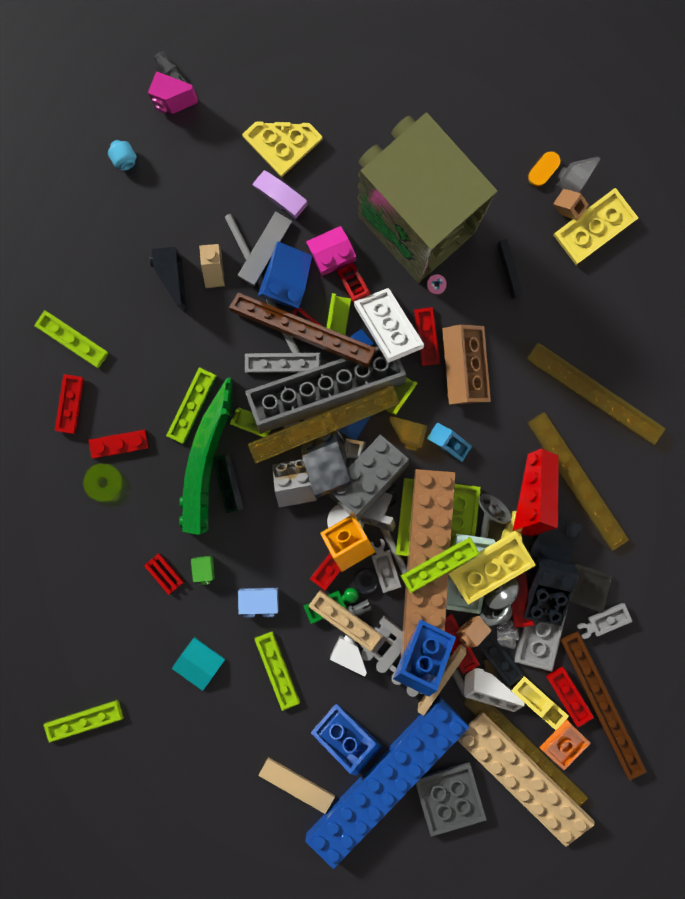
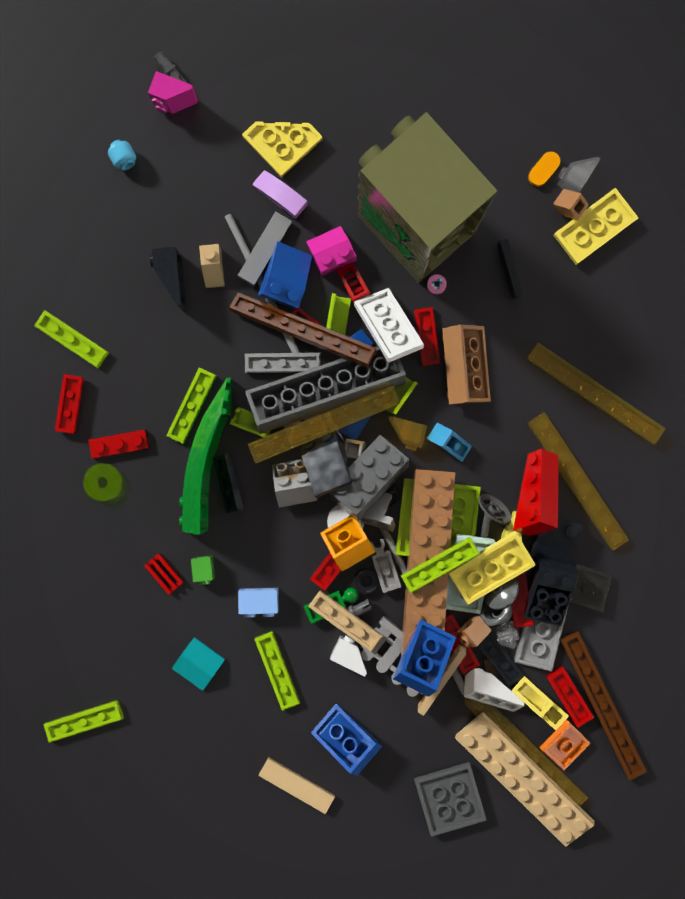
blue brick [305,695,469,869] -> none
light grey plate [577,603,632,639] -> none

